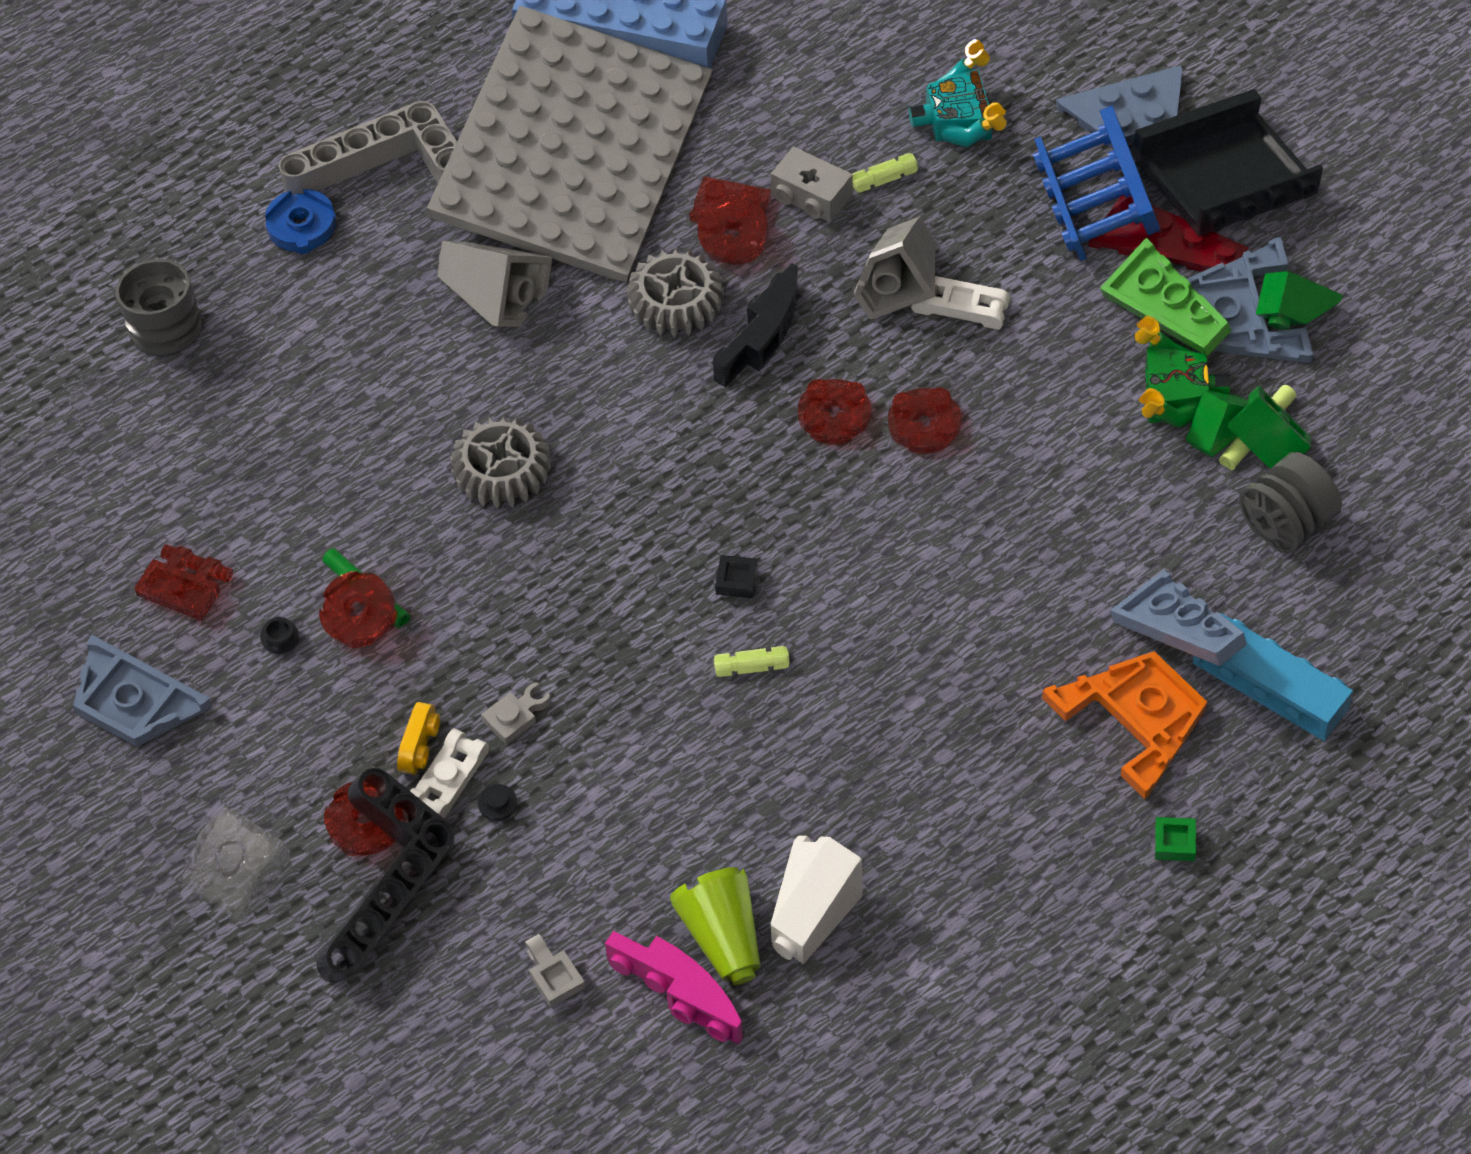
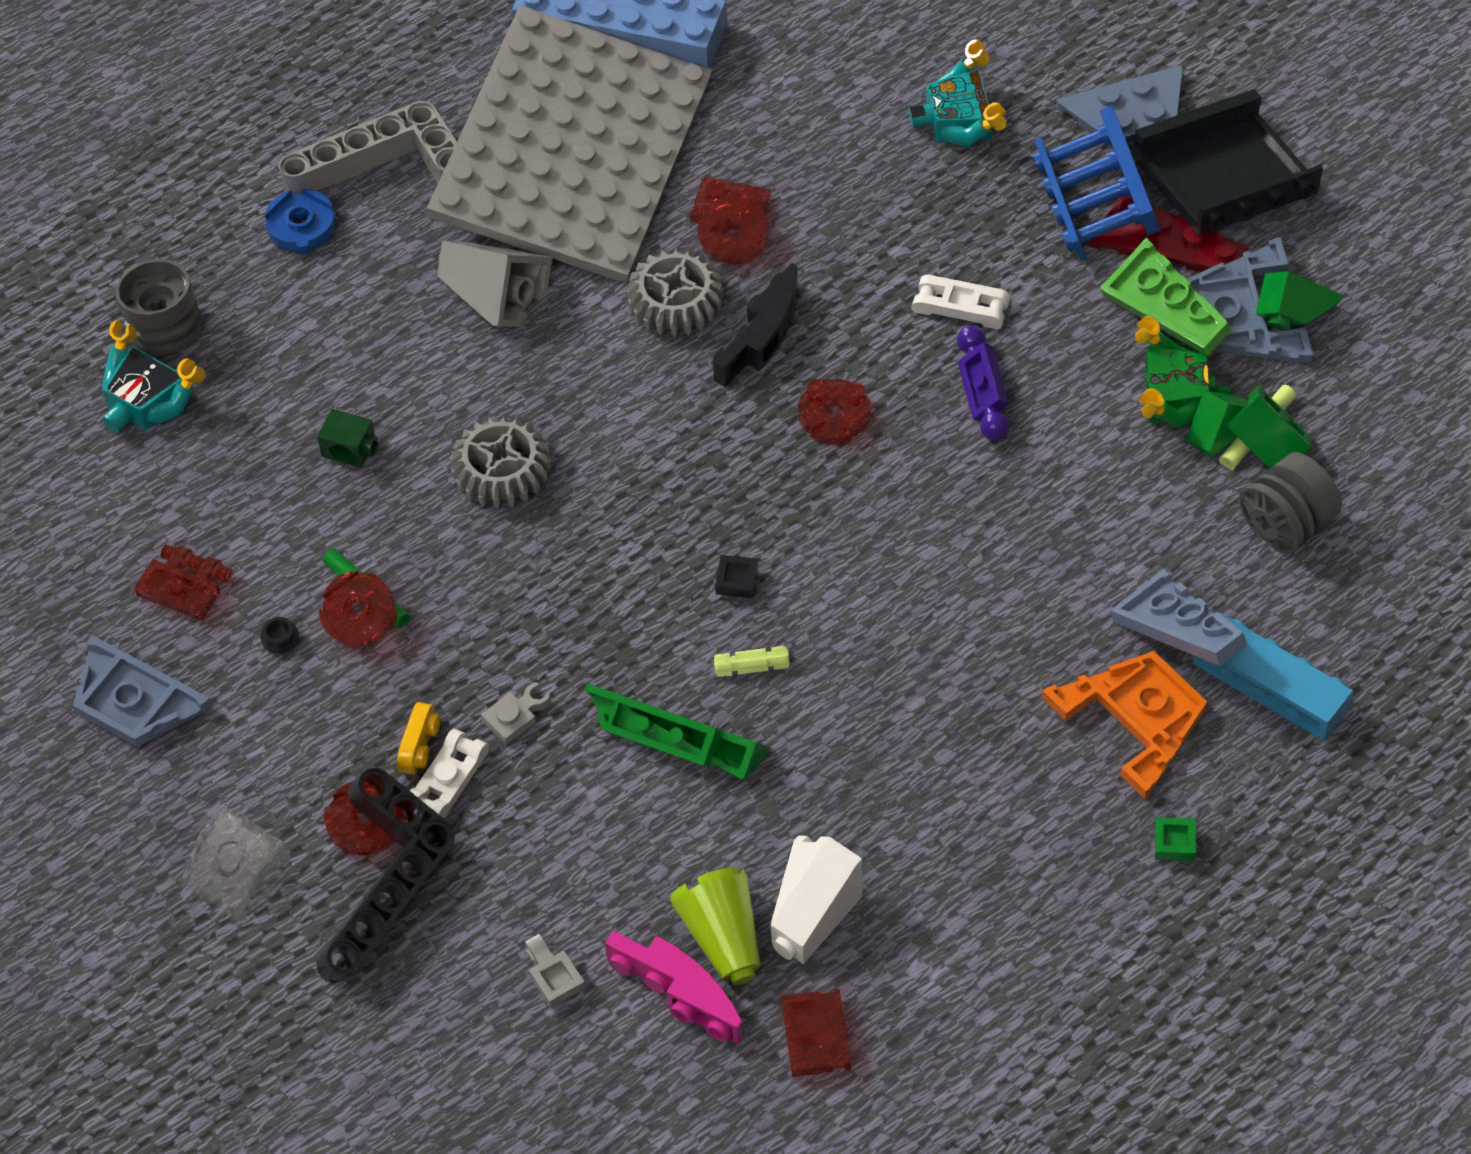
black plate [478,784,517,821] -> none
light grey brick [771,146,853,223] -> none
yellowish green axle [853,153,918,193] -> none
light grey slope [854,216,936,319] -> none
clear red plate [888,387,961,454] -> none
none -> torso [102,320,206,433]
none -> dark green brick [317,409,378,468]
none -> green wedge [585,683,771,780]
none -> clear red plate [781,989,851,1077]
none -> dark purple plate [957,325,1010,441]

